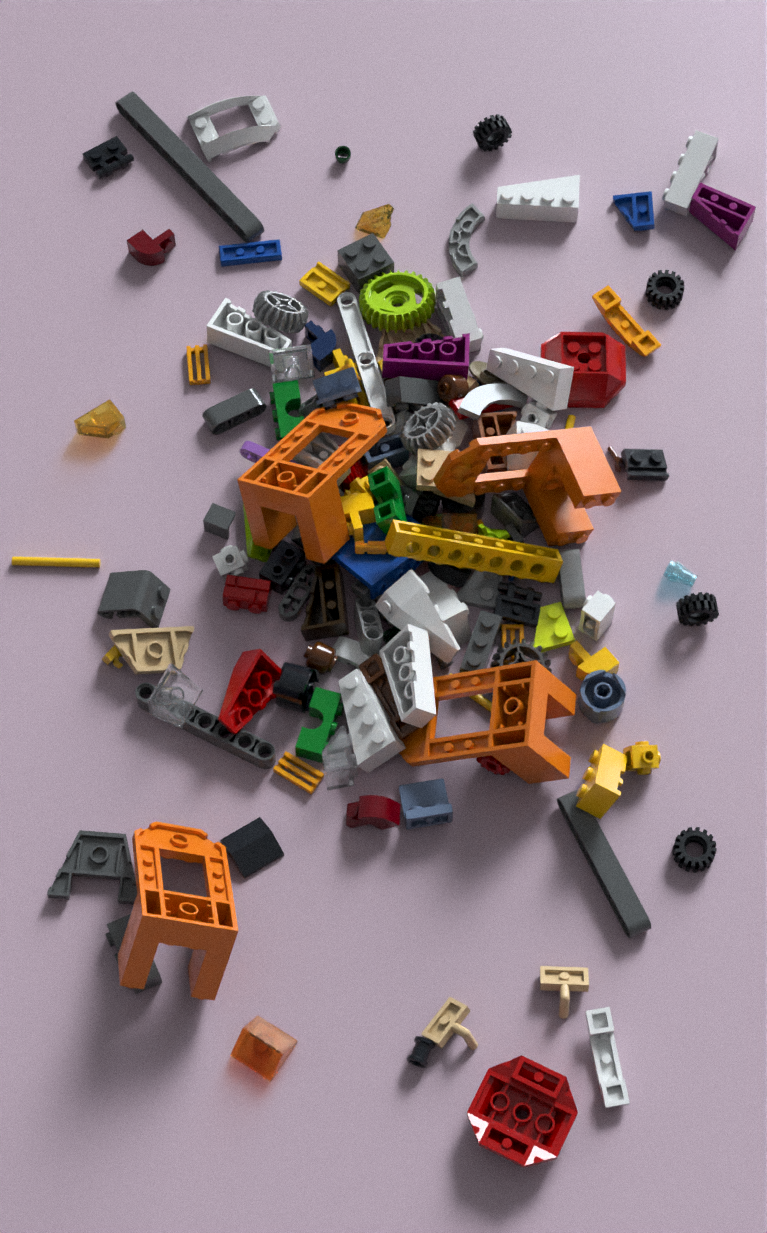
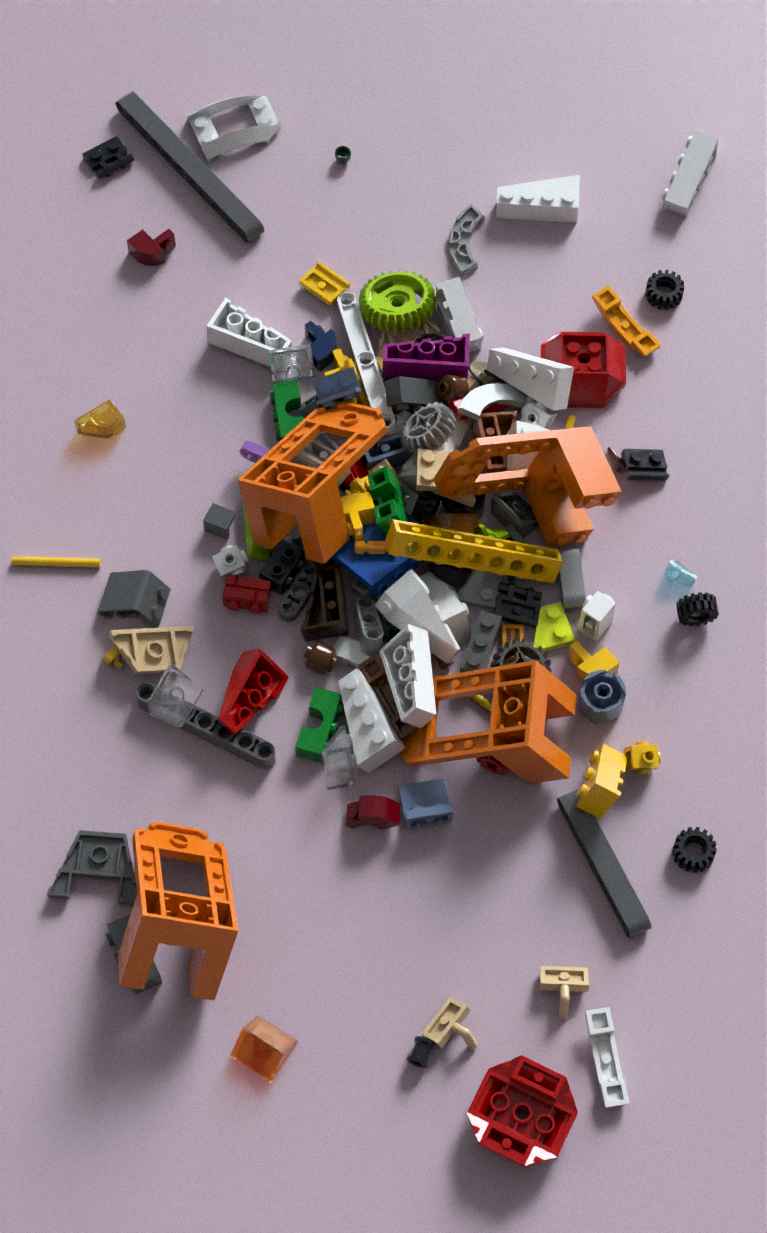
light orange tile [186,344,211,385] -> none
dark grey beam [202,388,267,435] -> none
blue tile [219,239,282,267] -> none
black slope [220,817,284,879] -> none
light grey gear [252,290,309,333] -> none
black brick [273,662,319,713] -> none
light orange tile [273,751,324,795] -> none
dark grey brick [337,233,394,294] -> none
clear yellow slope [355,204,394,238] -> none
black tyre [473,114,512,151] -> none
blue wing [613,191,655,231] -> none
magenta wedge [689,183,756,251] -> none

